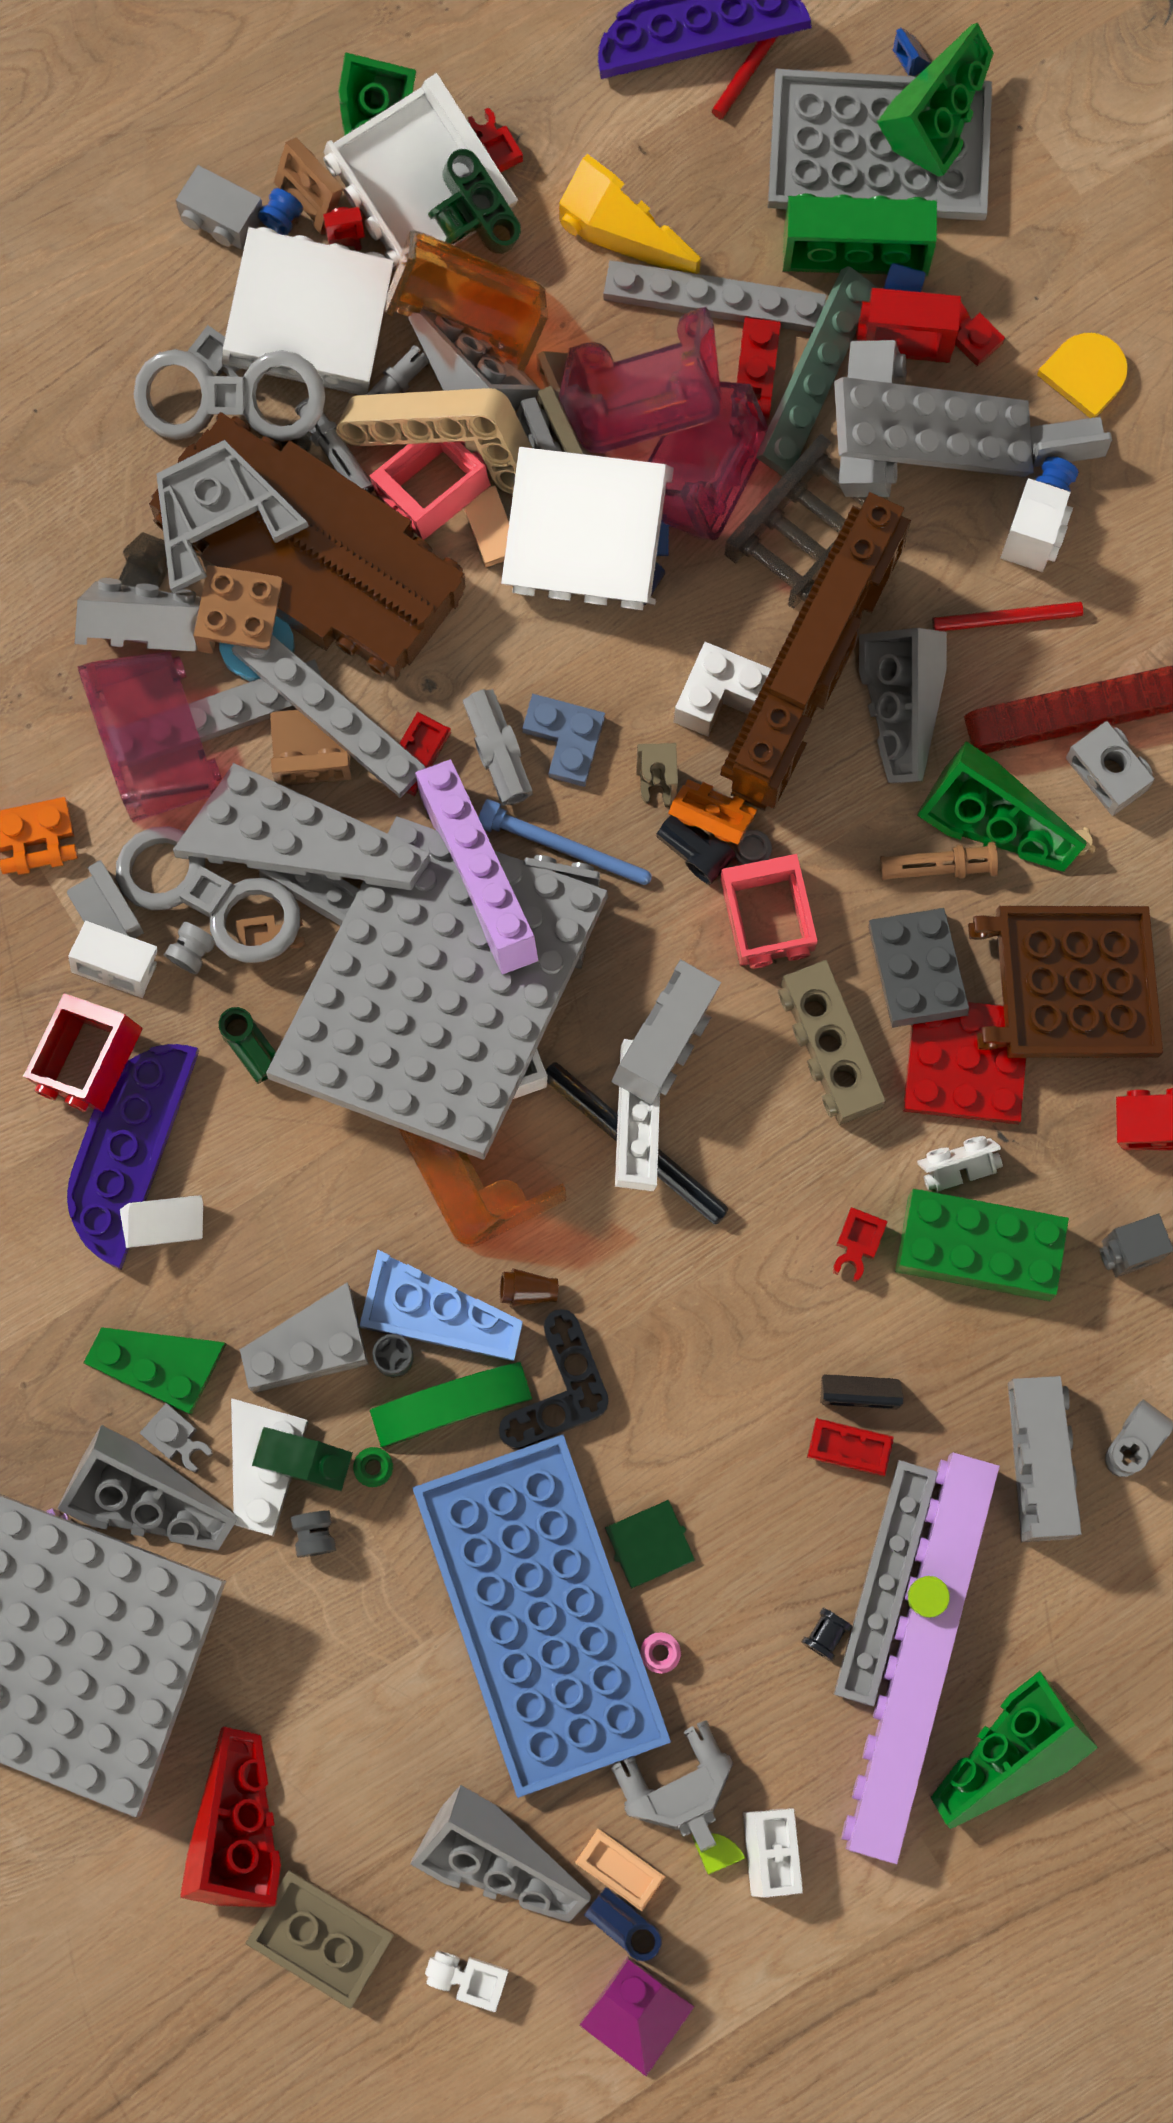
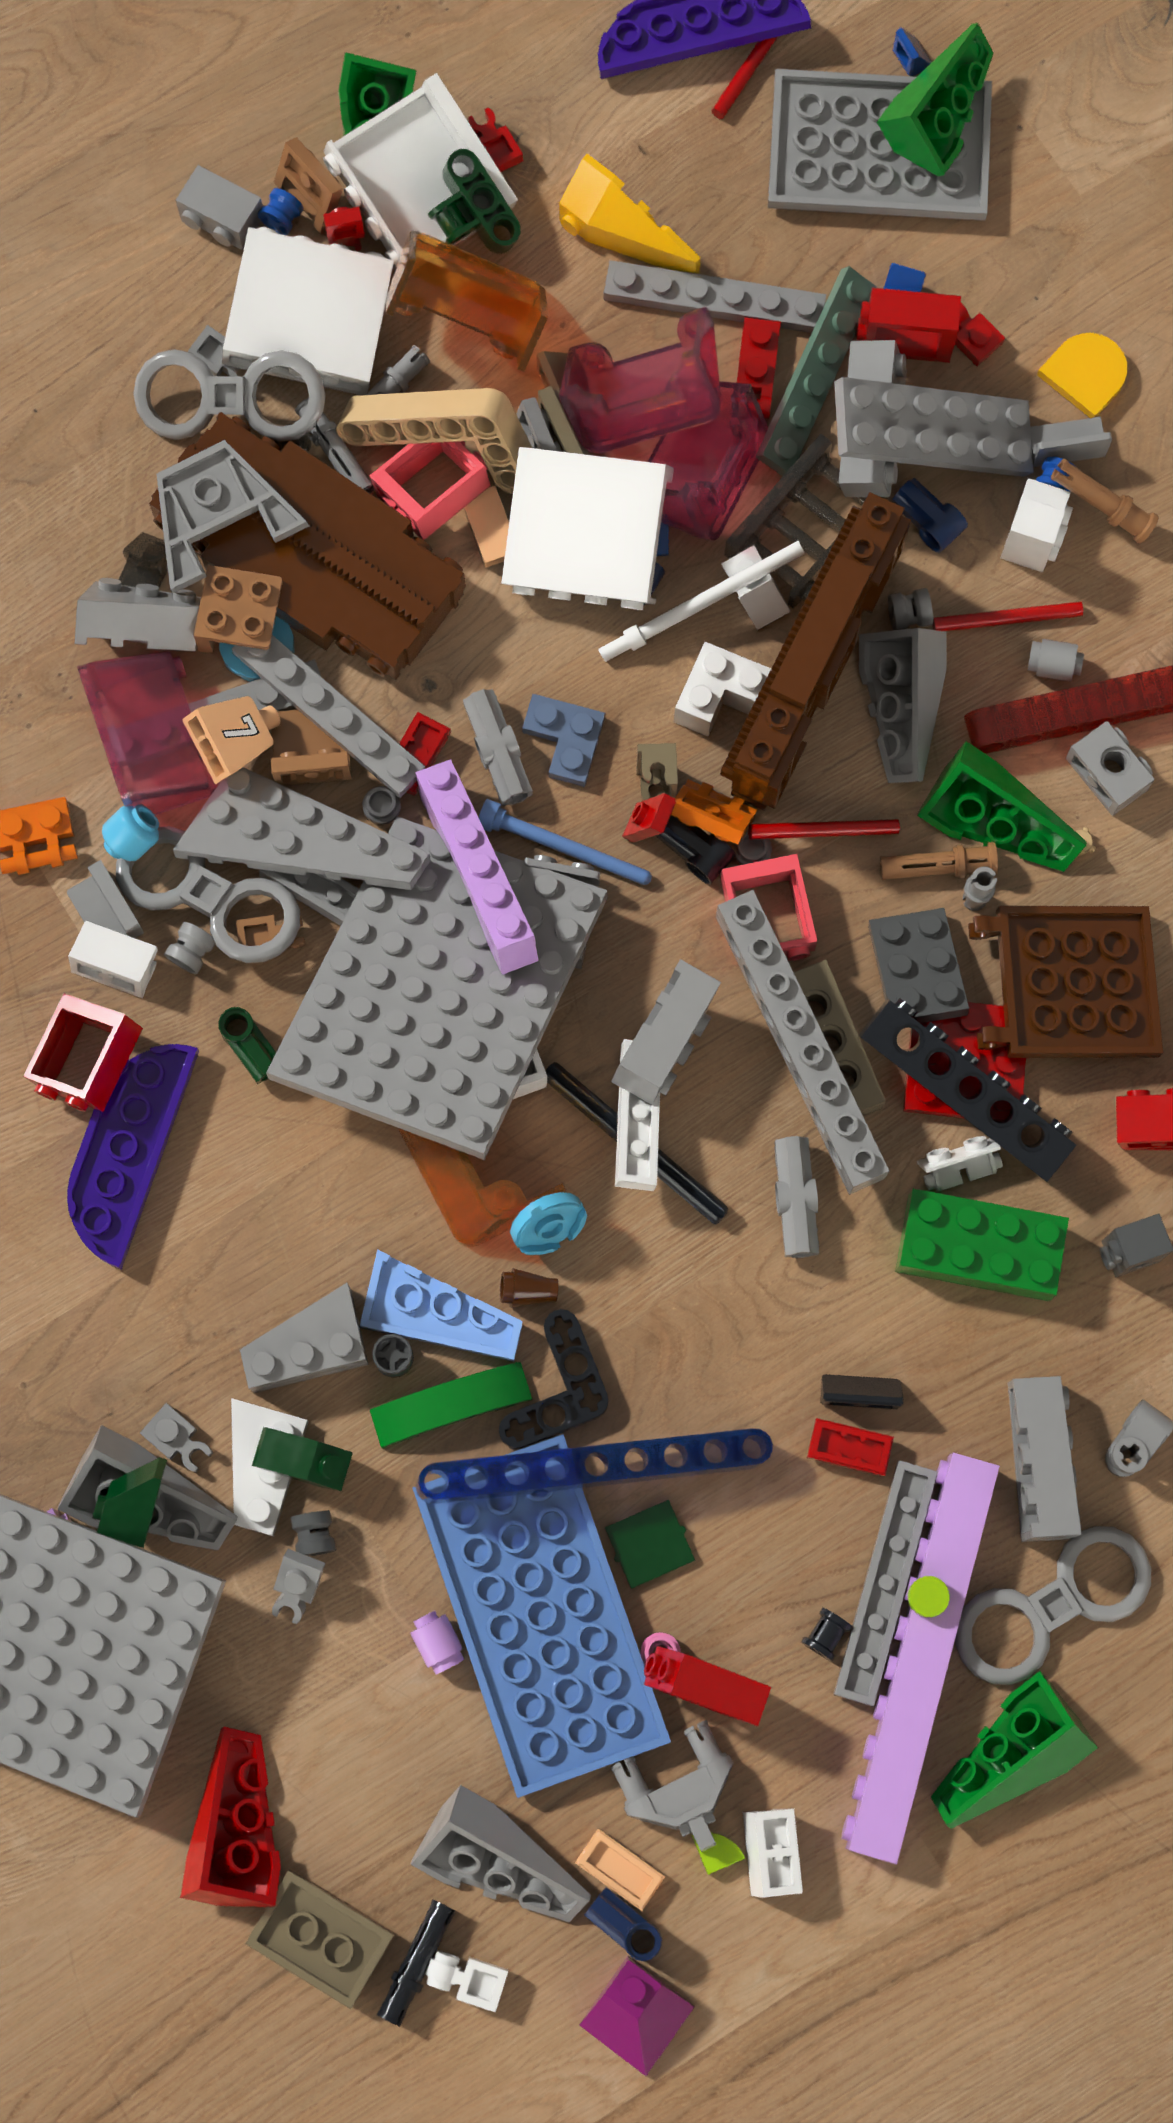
green wing [83,1327,227,1415] -> none
white slope [120,1195,203,1248] -> none
green plate [353,1447,393,1488] -> none
light grey wedge [401,297,540,411] -> none
green brick [783,193,937,276] -> none
red plate [833,1207,888,1282] -> none
none -> dark green slope [92,1457,167,1548]
none -> medium azure head [102,804,159,861]
none -> light nougat torso [182,696,280,784]
none -> light grey plate [272,1549,326,1624]
none -> flat silver plate [362,786,401,824]
none -> black pin [376,1899,456,2027]
none -> lavender brick [410,1610,464,1675]
none -> clear blue beam [416,1428,773,1504]
none -> medium azure tile [510,1192,587,1255]
none -> white bar [599,541,805,662]
none -> red plate [622,793,676,843]
none -> red window [643,1646,772,1726]
none -> light grey brick [716,890,889,1195]
none -> white slope [721,545,791,630]
none -> red bar [748,819,900,840]
none -> light grey piece [774,1136,819,1258]
none -> black brick [859,998,1077,1182]
none -> light grey wheel [888,588,933,630]
none -> dark blue piece [892,478,968,553]
none -> light grey bar [955,1526,1151,1685]
none -> light grey pin [962,867,997,911]
none -> light grey brick [1027,639,1084,682]
none -> medium nougat pin [1051,459,1159,544]

